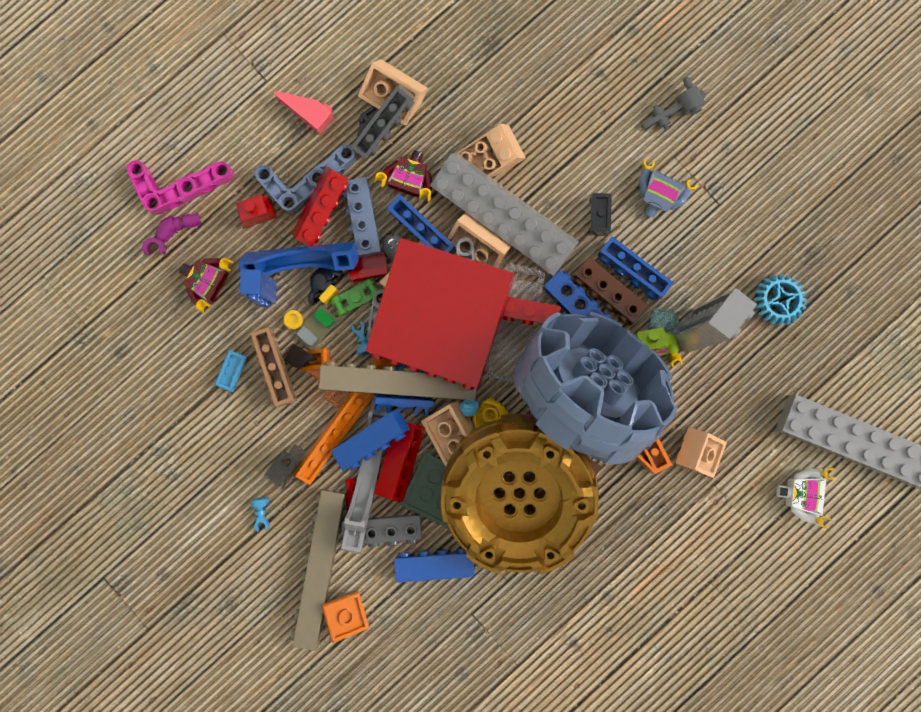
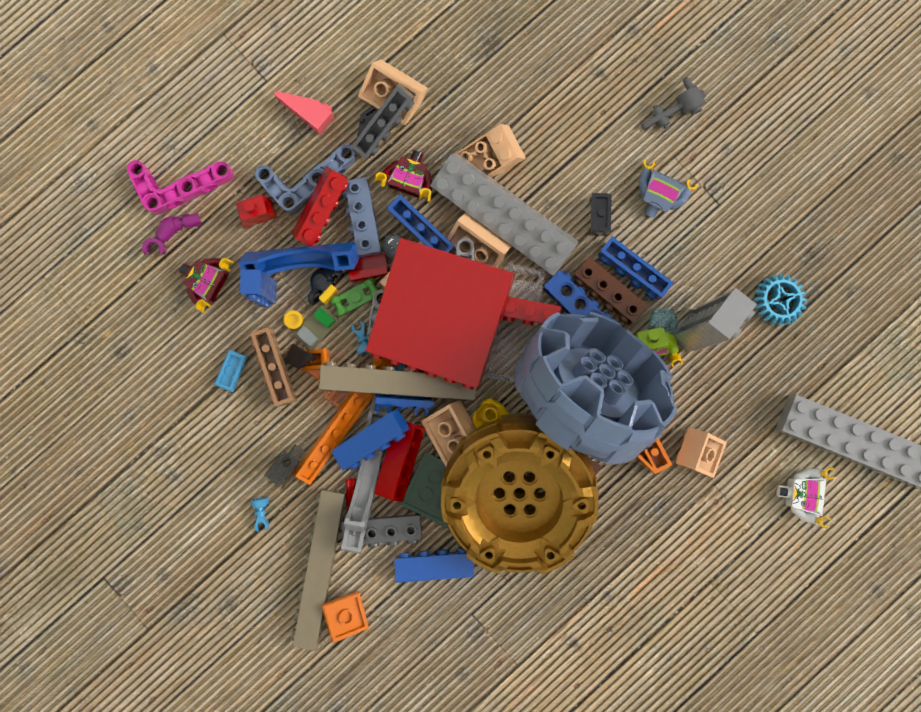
medium azure plate [459,399,479,416] -> none

